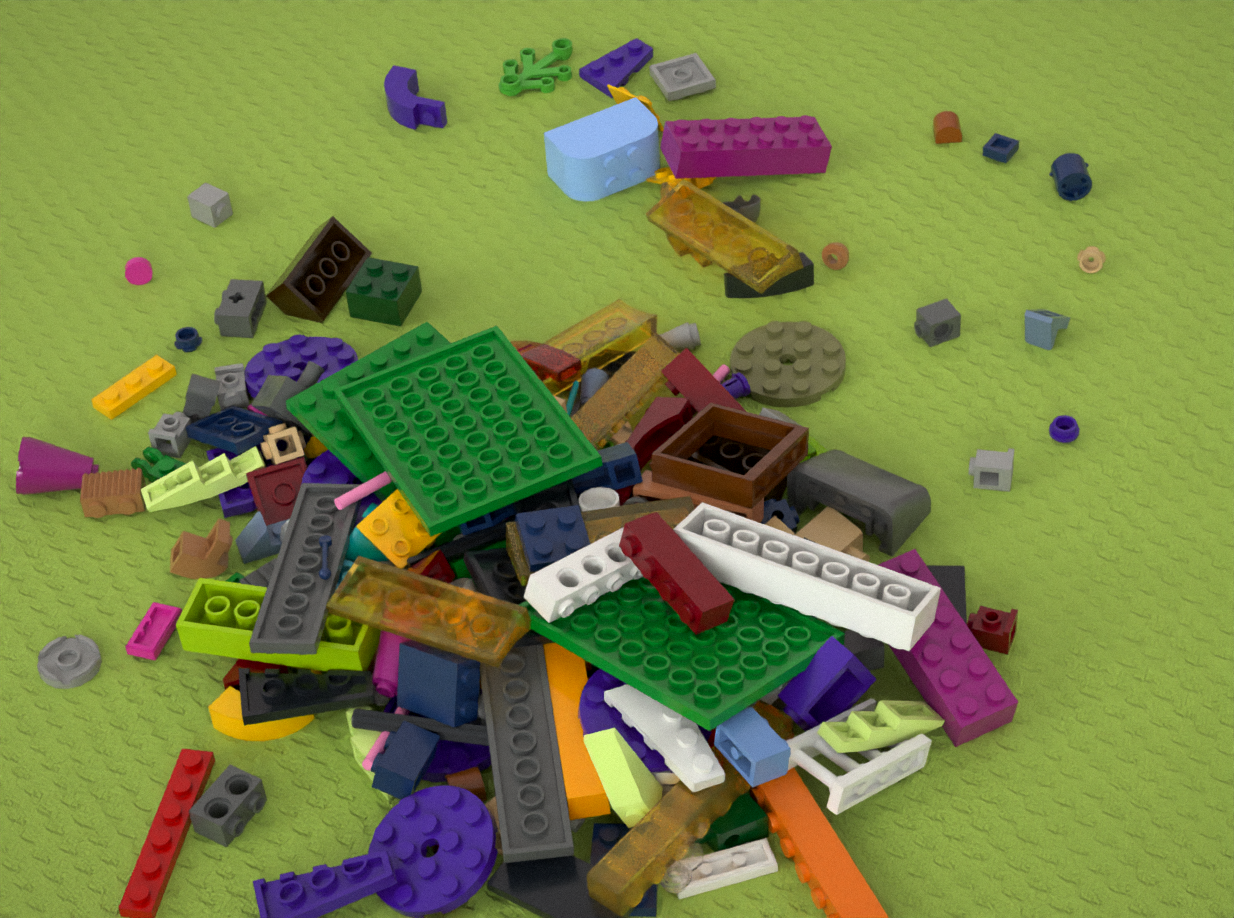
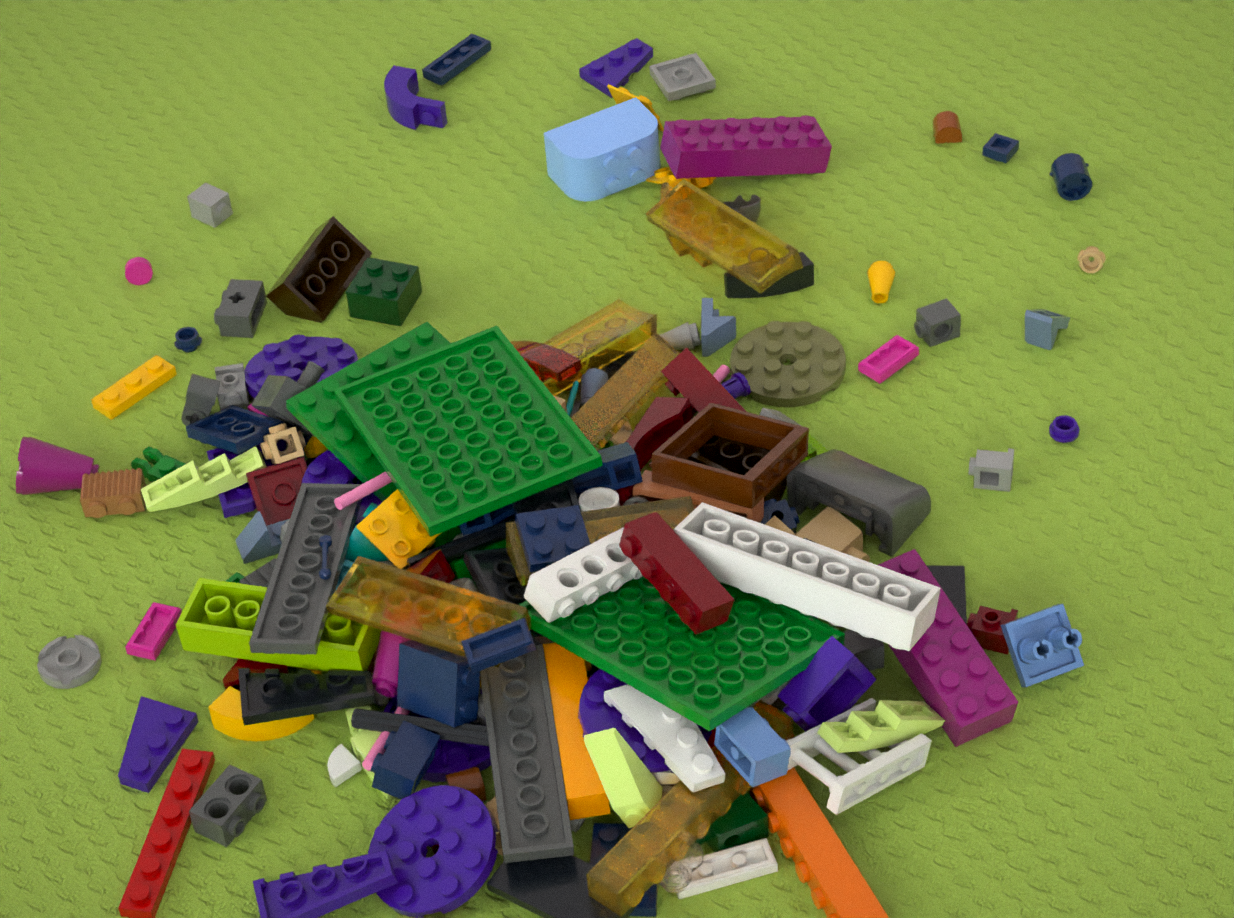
light grey brick [148,412,192,458] -> none
medium nougat brick [170,519,233,579] -> none
bright green plant [498,38,573,96] -> none
medium nougat plate [822,243,849,270] -> none
none -> dark purple wing [118,696,199,793]
none -> white tile [327,744,362,787]
none -> dark blue plate [422,34,491,86]
none -> dark blue tile [461,618,536,673]
none -> sand blue slope [701,298,736,357]
none -> dark pink plate [858,335,919,383]
none -> yellow cone [867,261,895,303]
none -> medium blue plate [1000,603,1084,687]

